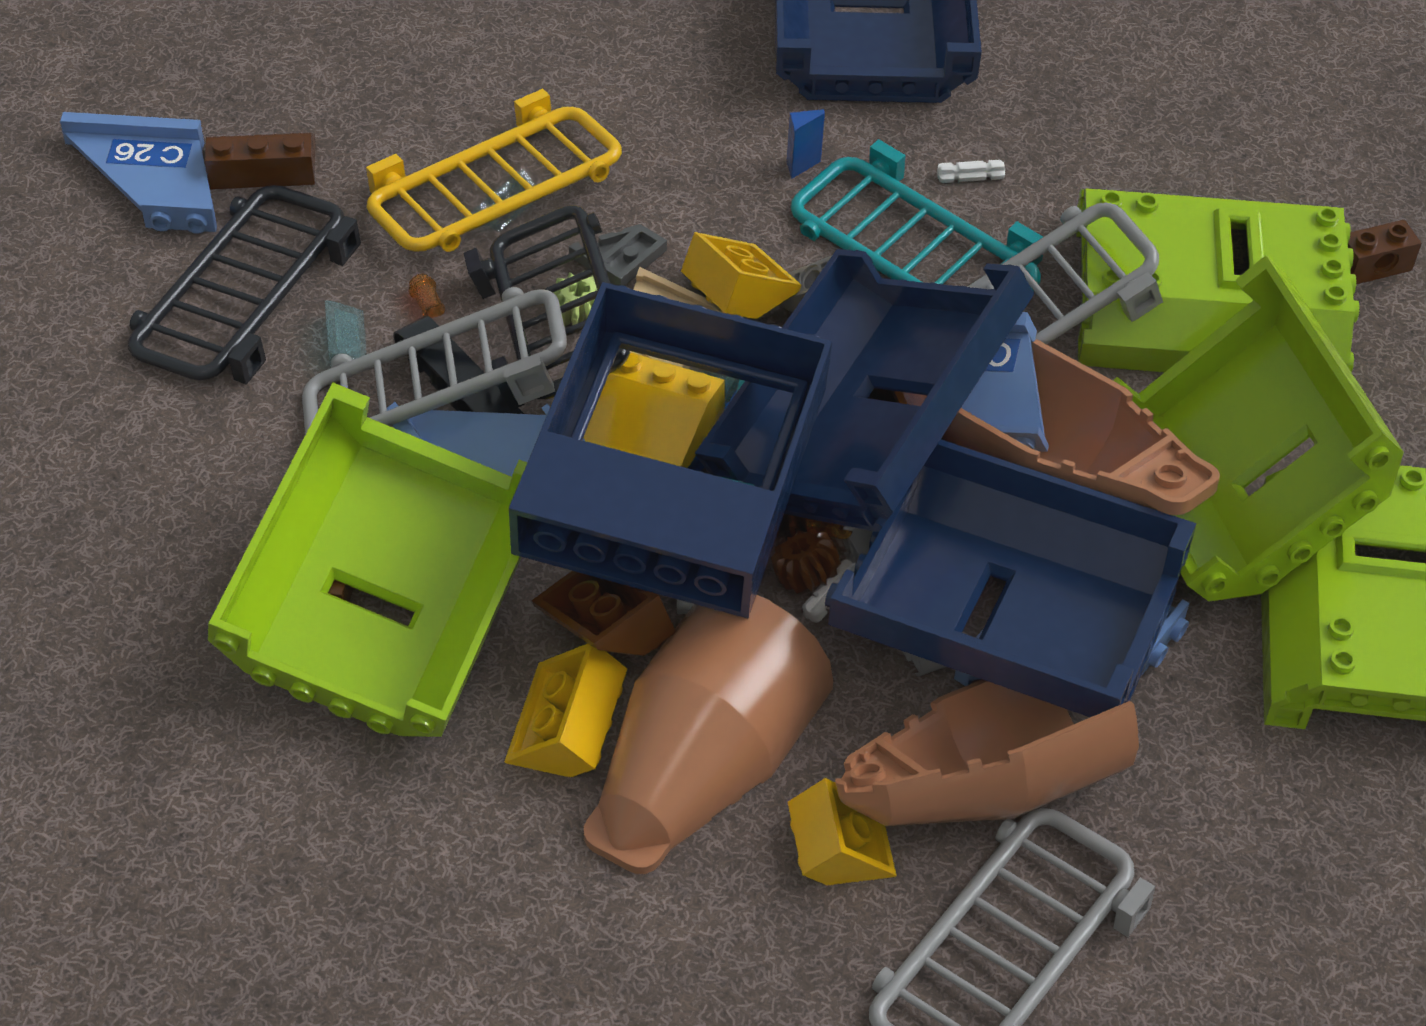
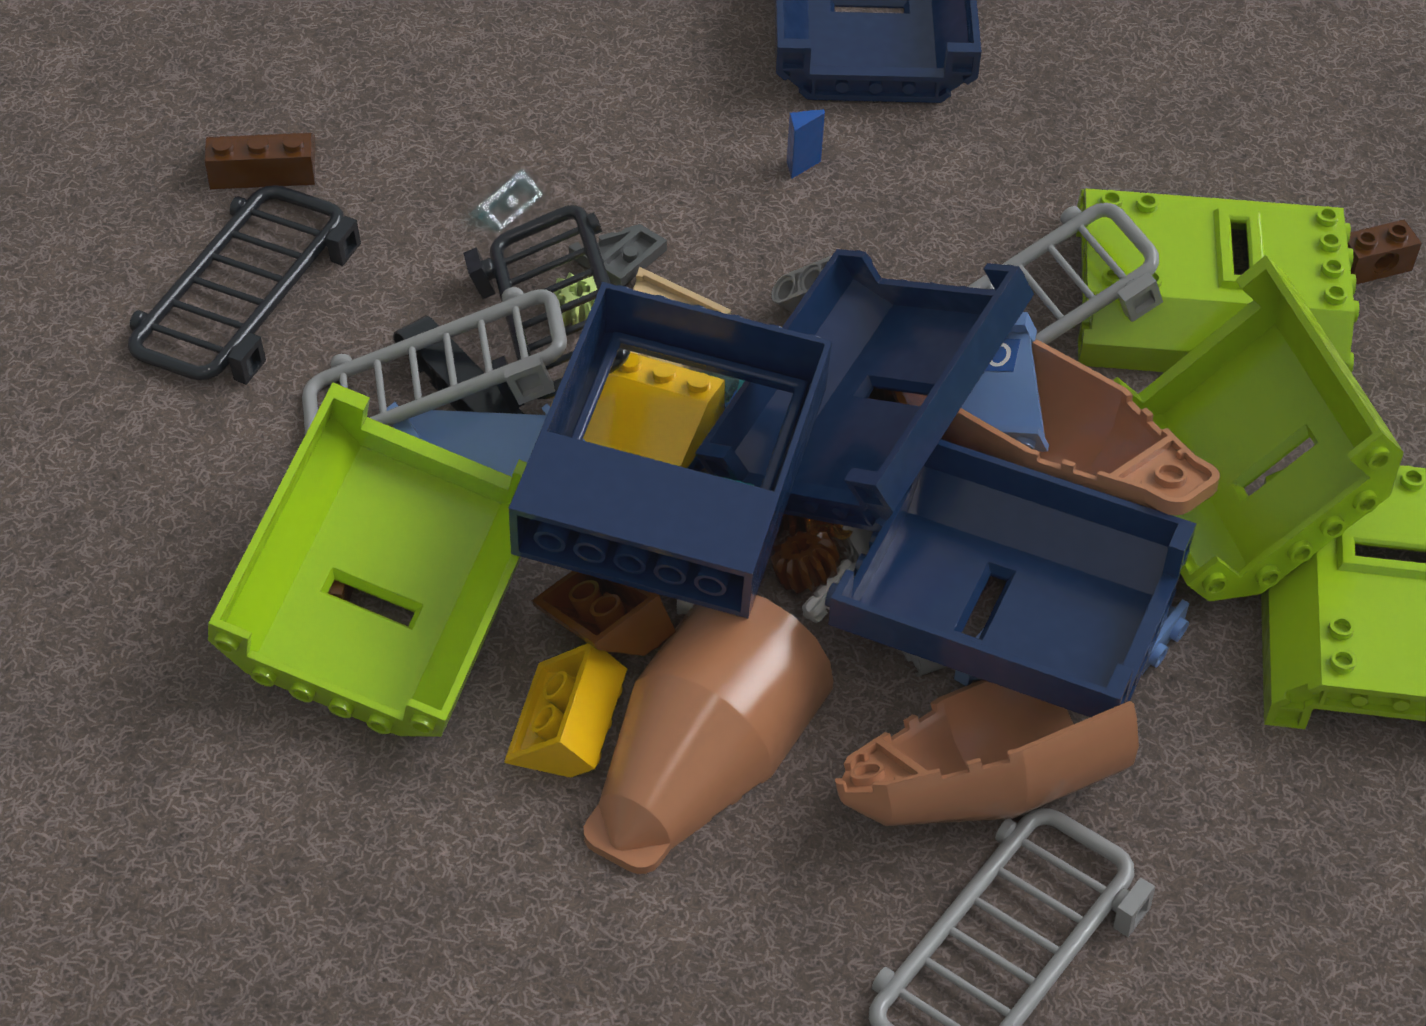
medium blue piece [60,112,217,234] -> none
clear light blue slope [325,300,367,368] -> none
yellow bar [366,88,622,252] -> none
clear orange pin [408,274,445,318] -> none
yellow slope [681,232,802,319] -> none
yellow slope [788,778,897,885] -> none
teal bar [790,139,1043,292] -> none
white axle [937,160,1005,183] -> none

